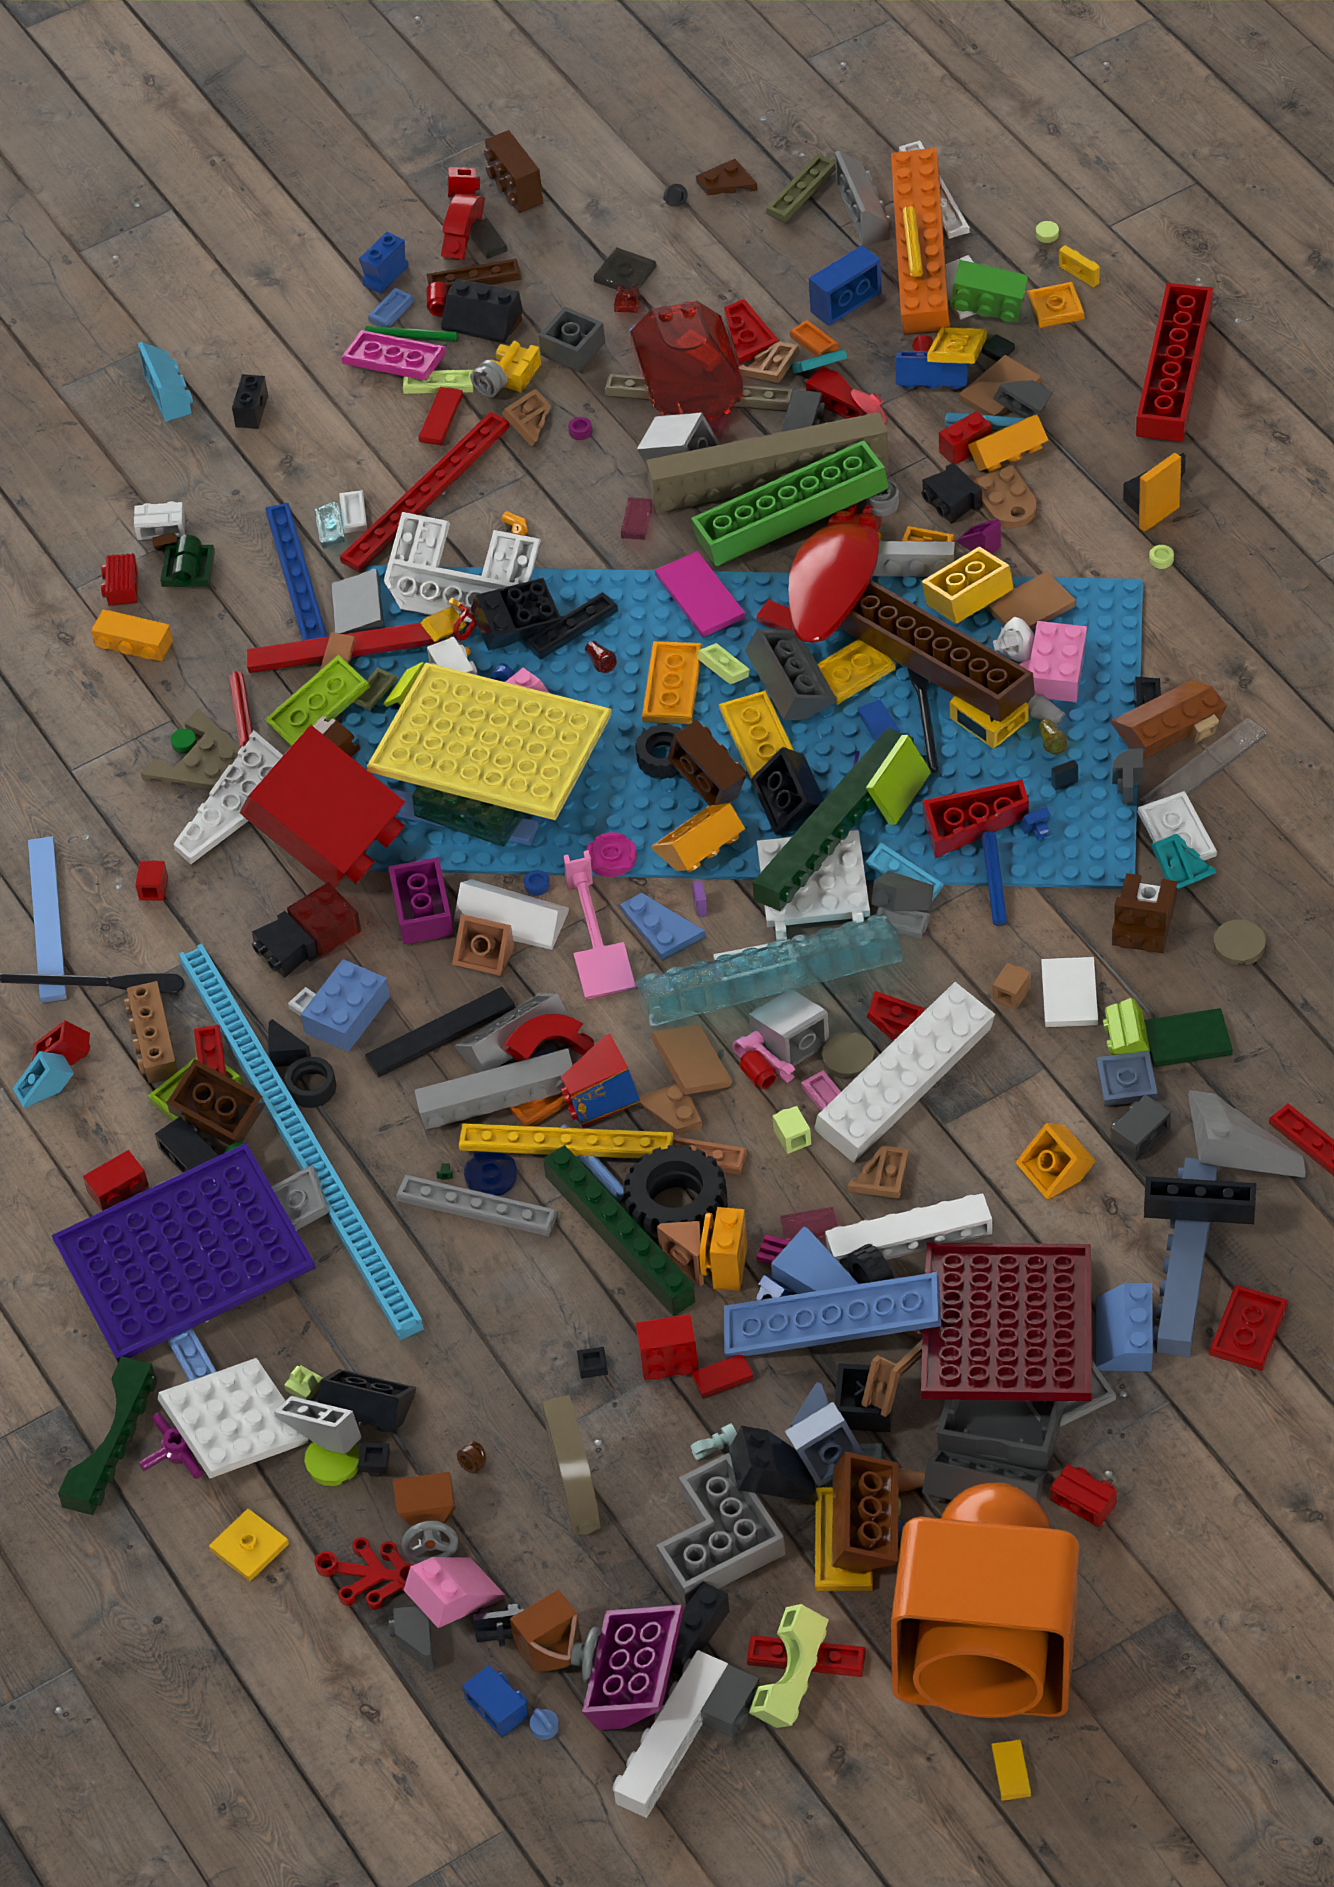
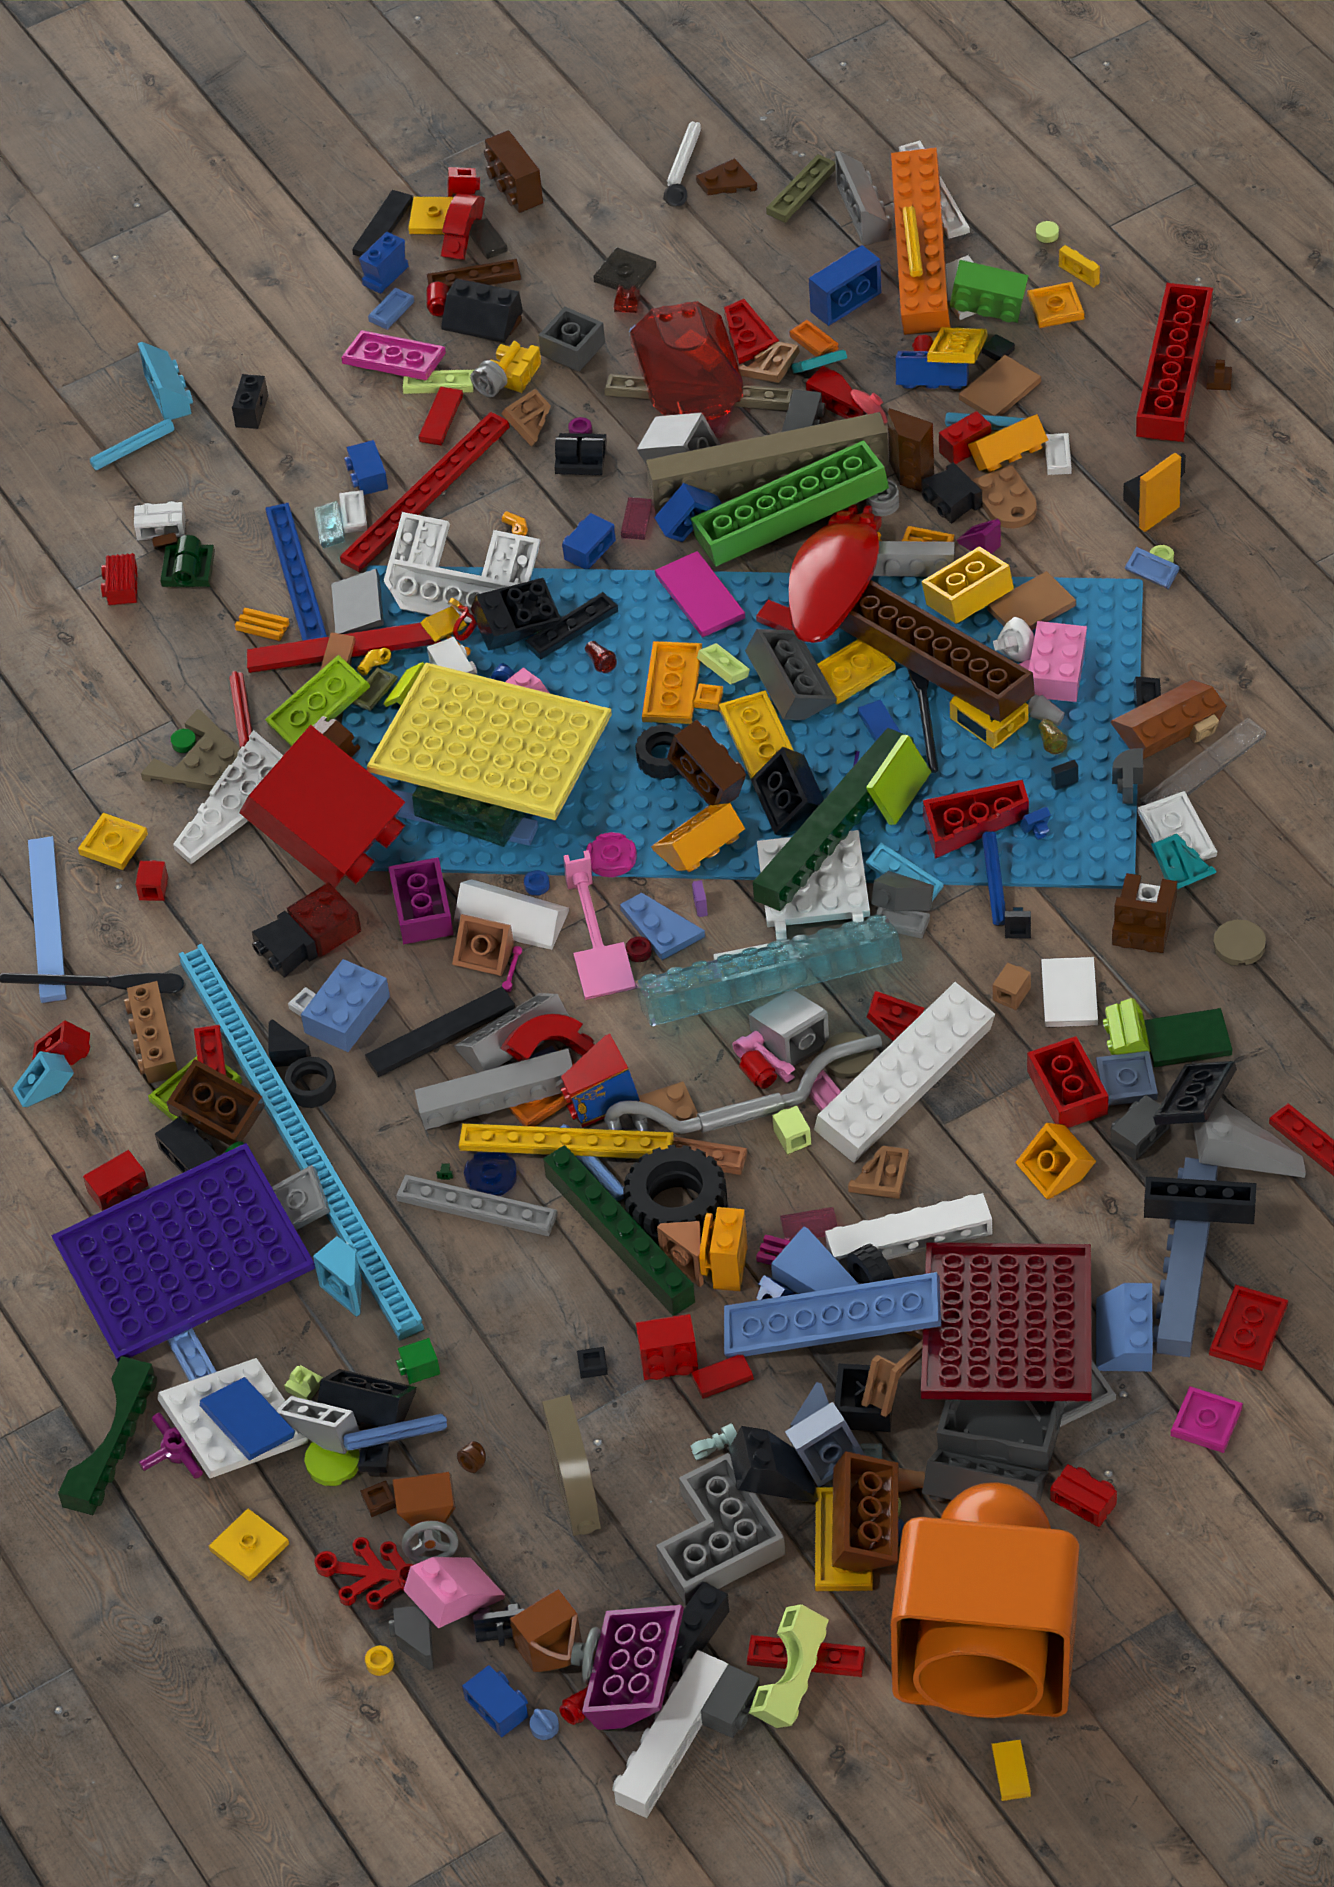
light orange brick [91,609,173,662] -> none
green bar [365,326,458,341] -> none
medium nougat tile [651,1024,732,1095] -> none
dark grey slope [993,380,1053,418] -> none
none -> yellow plate [78,813,148,870]
none -> medium azure axle [90,418,175,470]
none -> blue tile [199,1377,295,1461]
none -> light orange tile [235,607,290,641]
none -> medium azure slope [313,1236,362,1317]
none -> medium blue axle [343,1414,447,1451]
none -> blue brick [344,440,388,495]
none -> black tile [352,190,413,257]
none -> yellow arm [357,648,392,676]
none -> reddish brown tile [360,1480,396,1518]
none -> yellow tile [365,1646,394,1676]
none -> green brick [396,1338,440,1385]
none -> yellow plate [408,197,454,234]
none -> dark pink hinge [502,946,522,992]
none -> black plate [554,433,607,475]
none -> red cone [559,1686,588,1725]
none -> blue brick [562,513,616,569]
none -> light grey piece [604,1034,882,1134]
none -> dark red tile [626,936,652,962]
none -> blue brick [654,483,722,542]
none -> white axle [667,121,701,186]
none -> light orange tile [694,683,724,711]
none -> reddish brown slope [887,408,934,492]
none -> black tile [1005,907,1031,938]
none -> red brick [1027,1036,1109,1128]
none -> white tile [1045,433,1072,475]
none -> medium blue tile [1125,547,1180,590]
none -> black tile [1153,1061,1237,1125]
none -> dark pink tile [1171,1386,1243,1453]
none -> reddish brown tile [1207,359,1232,391]

